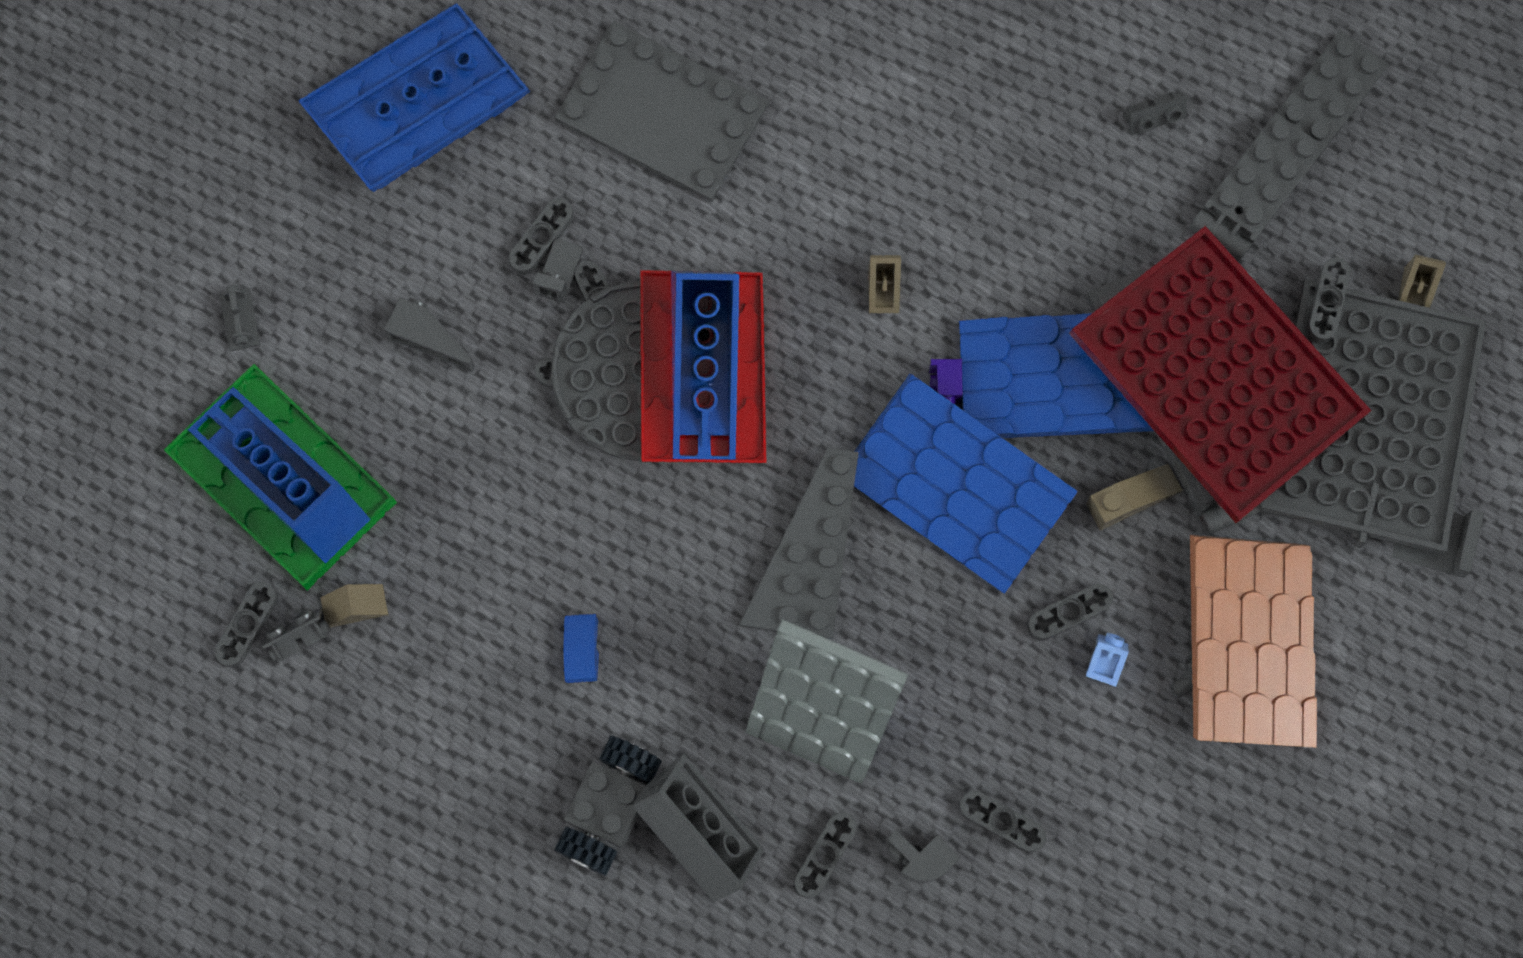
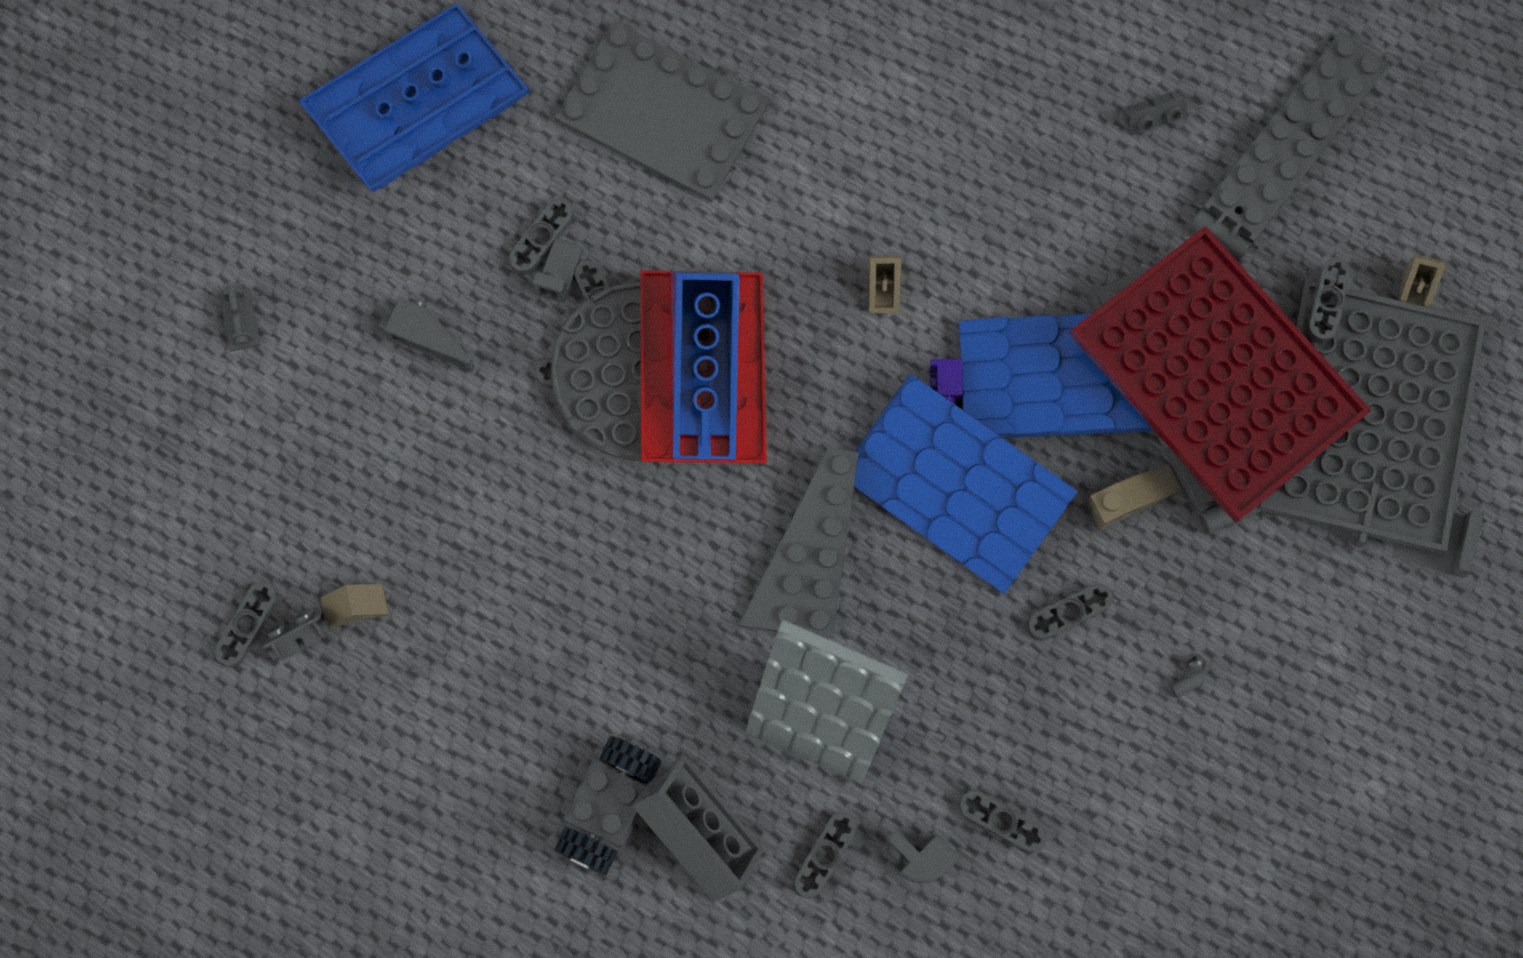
piece [164,364,397,591] -> none
blue slope [564,614,599,683] -> none
light blue bracket [1086,633,1129,687] -> none
nougat piece [1190,535,1317,748] -> none

